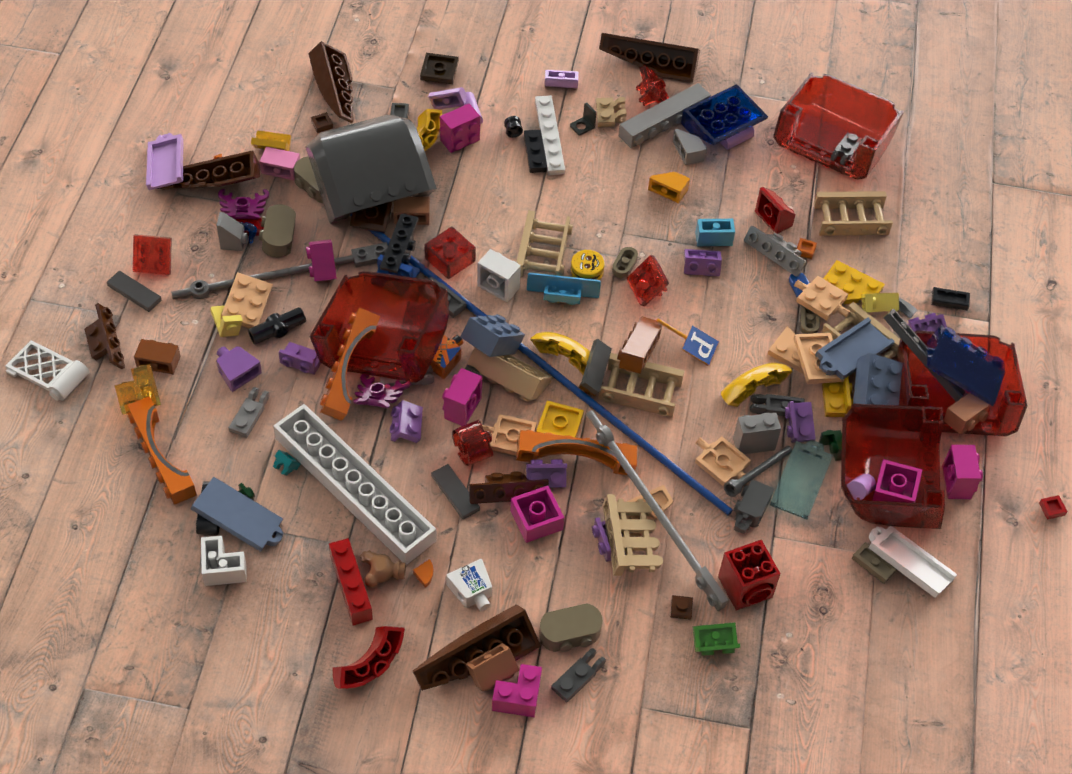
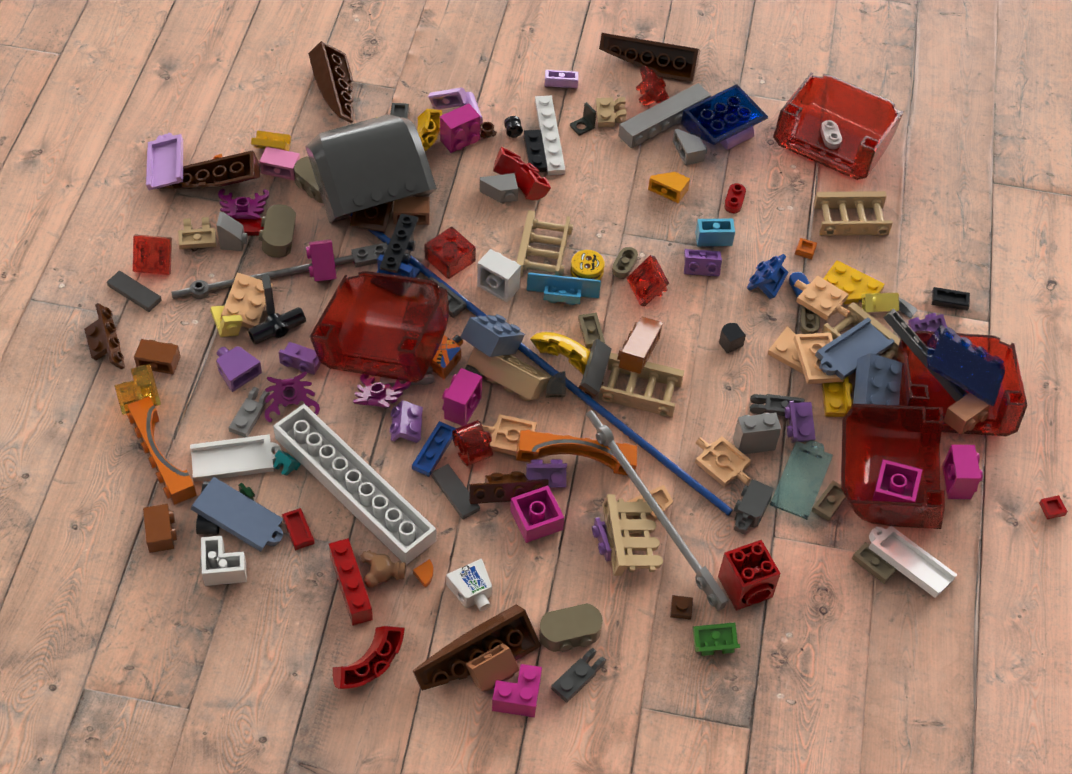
white piece [5,340,90,401] -> none
clear blue animal [239,222,257,244] -> none
reddish brown plate [311,112,333,133] -> none
orange arch [320,307,380,421] -> none
dark brown plate [420,52,459,85] -> none
yellow plate [536,401,584,437] -> none
blue piece [656,318,719,365] -> none
yellow brick [721,363,793,407] -> none
dark grey piece [724,446,792,497] -> none
light grey bracket [744,226,806,276] -> none
red slope [755,187,796,234] -> none
dark green bracket [819,430,847,461] -> none
dark grey hinge [830,132,863,166] -> none
lavender brick [847,474,876,502] -> none
none -> dark orange brick [143,504,177,553]
none -> tan plate [178,217,216,249]
none -> white piece [190,434,282,482]
none -> dark grey tile [261,273,275,316]
none -> magenta animal [264,371,320,422]
none -> red tile [282,508,315,551]
none -> blue plate [412,421,457,477]
none -> light grey slope [479,173,518,203]
none -> reddish brown plate [480,122,497,138]
none -> red brick [493,147,551,201]
none -> clear smoke brick [545,371,566,398]
none -> dark tan plate [578,313,605,349]
none -> black piece [719,323,746,353]
none -> red plate [724,183,746,214]
none -> blue bracket [747,254,789,299]
none -> dark tan plate [812,480,850,522]
none -> white plate [820,120,842,149]

